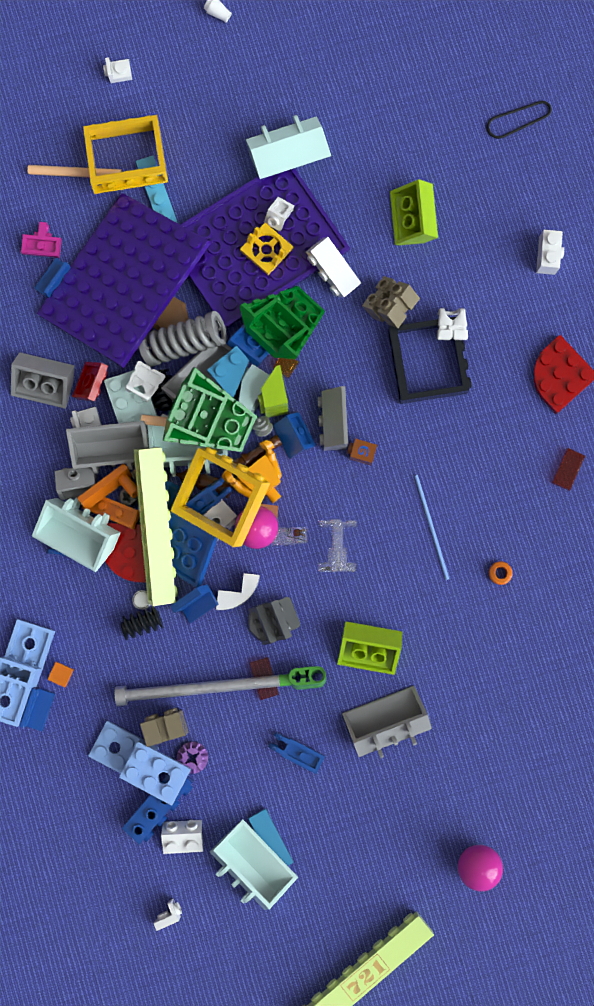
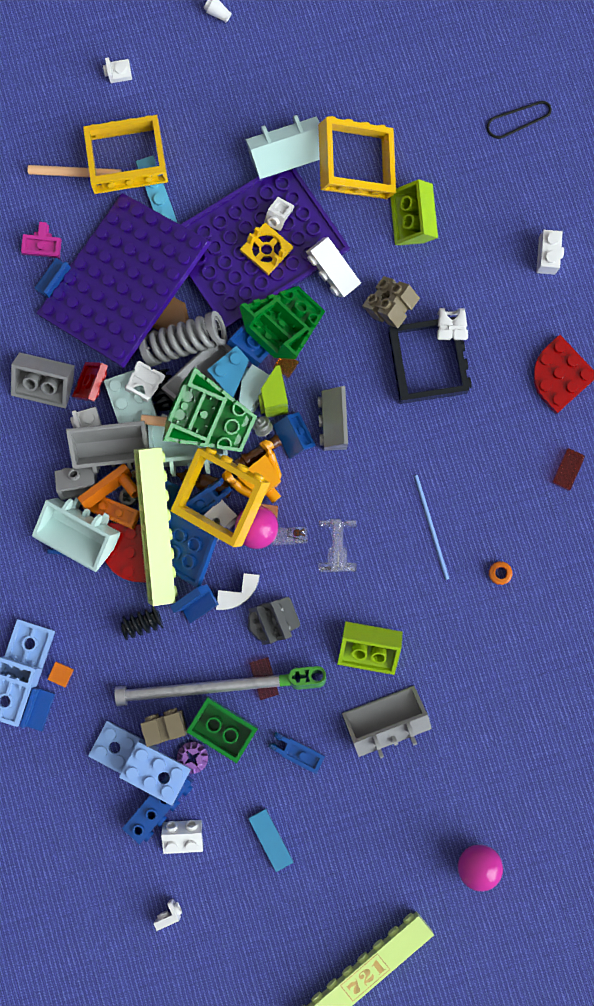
white piece [132,590,151,610] -> none
light aqua piece [210,819,298,910] -> none
dark orange brick [347,438,377,466] -> none
none -> green brick [186,697,258,763]
none -> yellow window [318,116,396,199]

